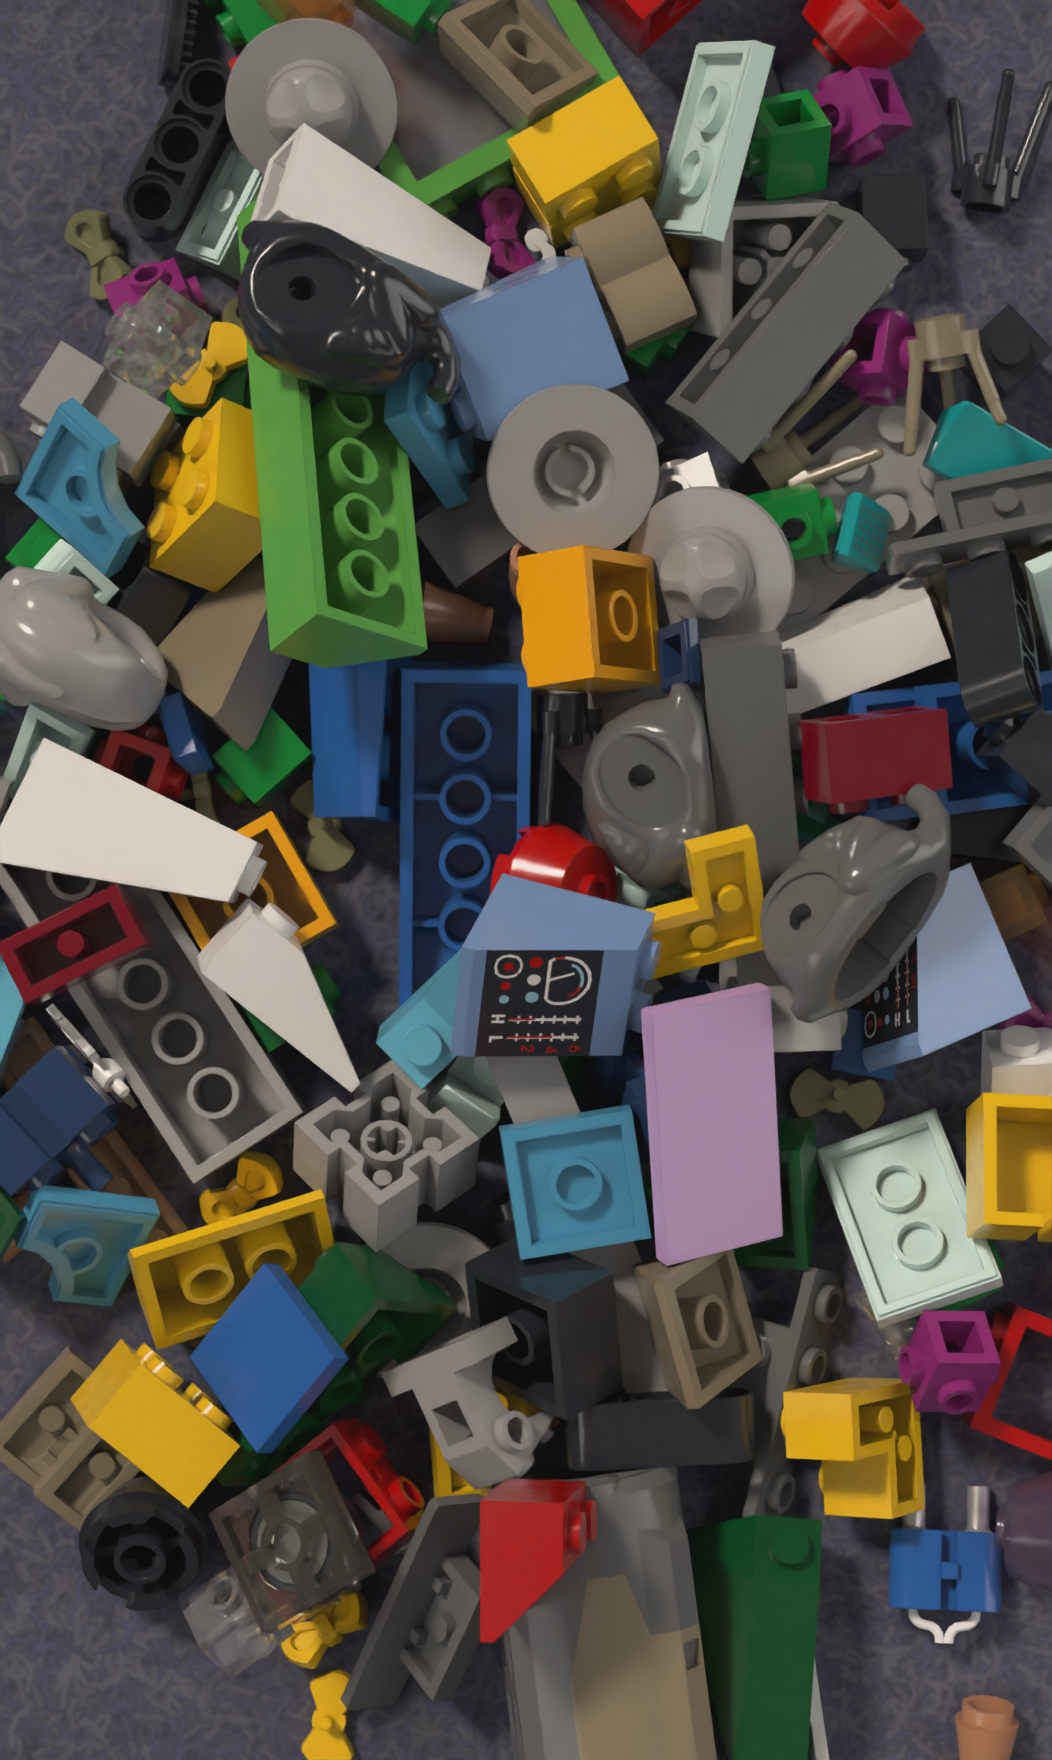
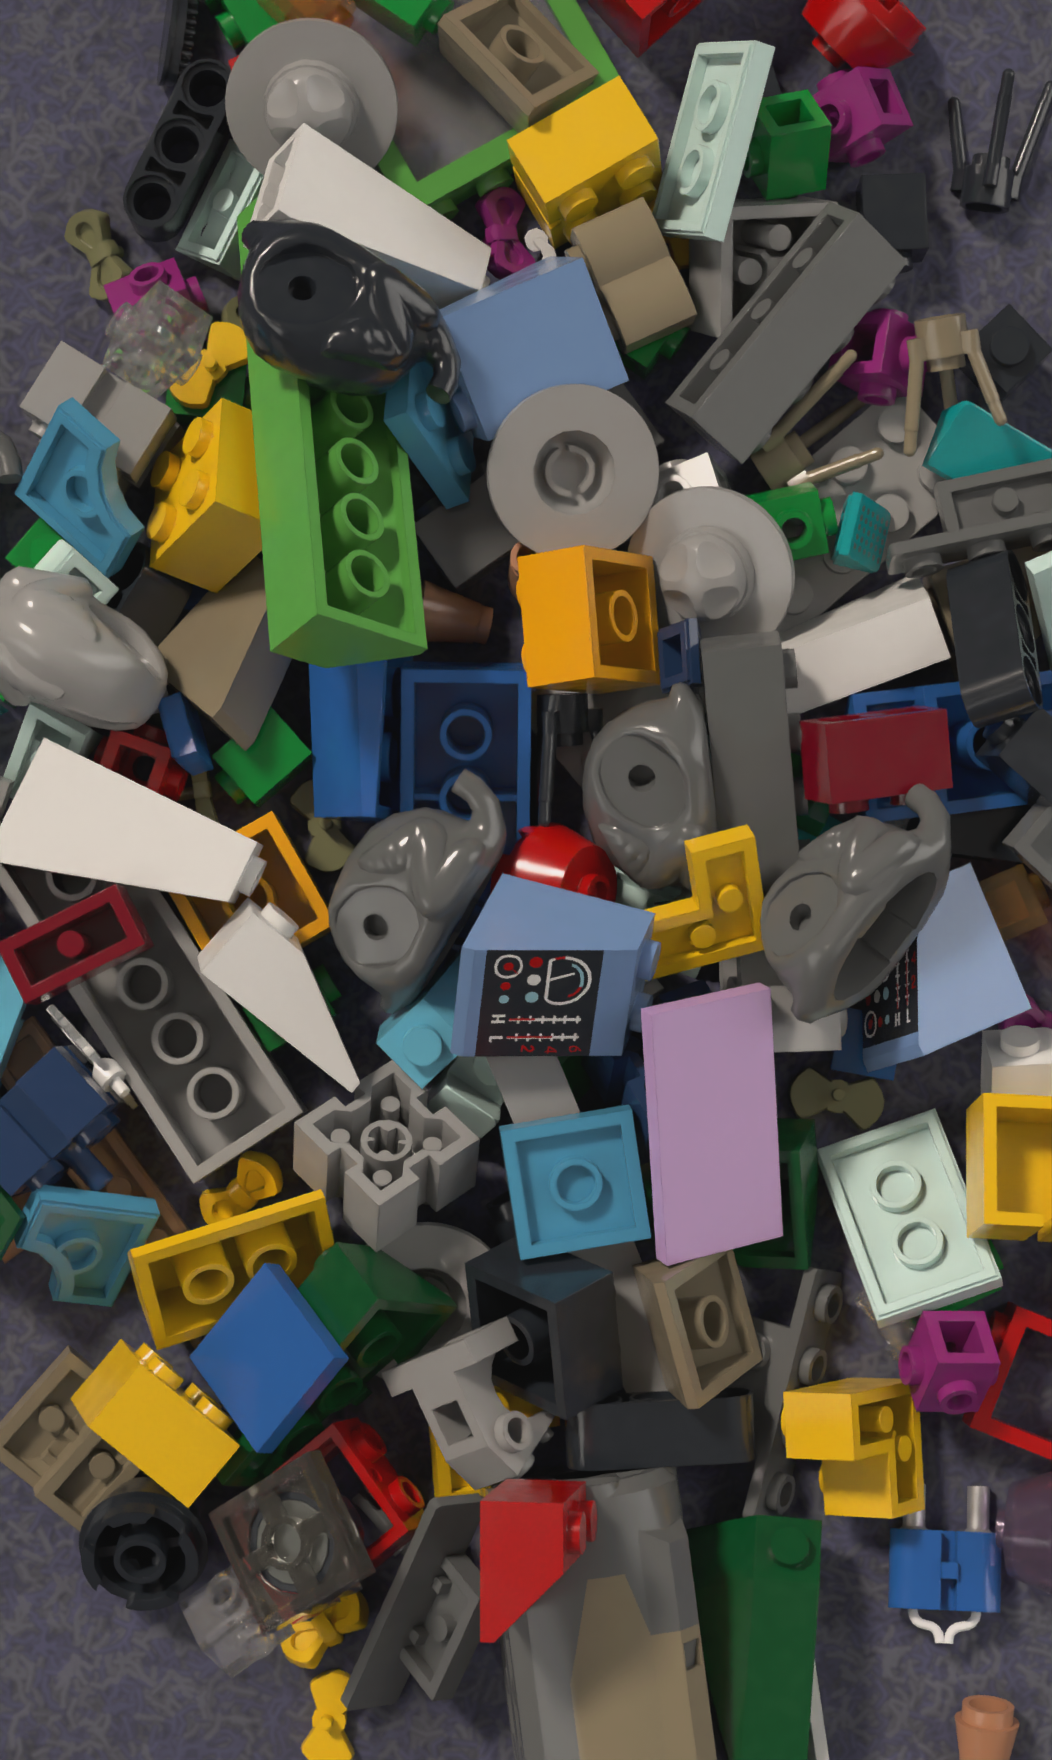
none -> dark grey piece [328,769,506,1014]

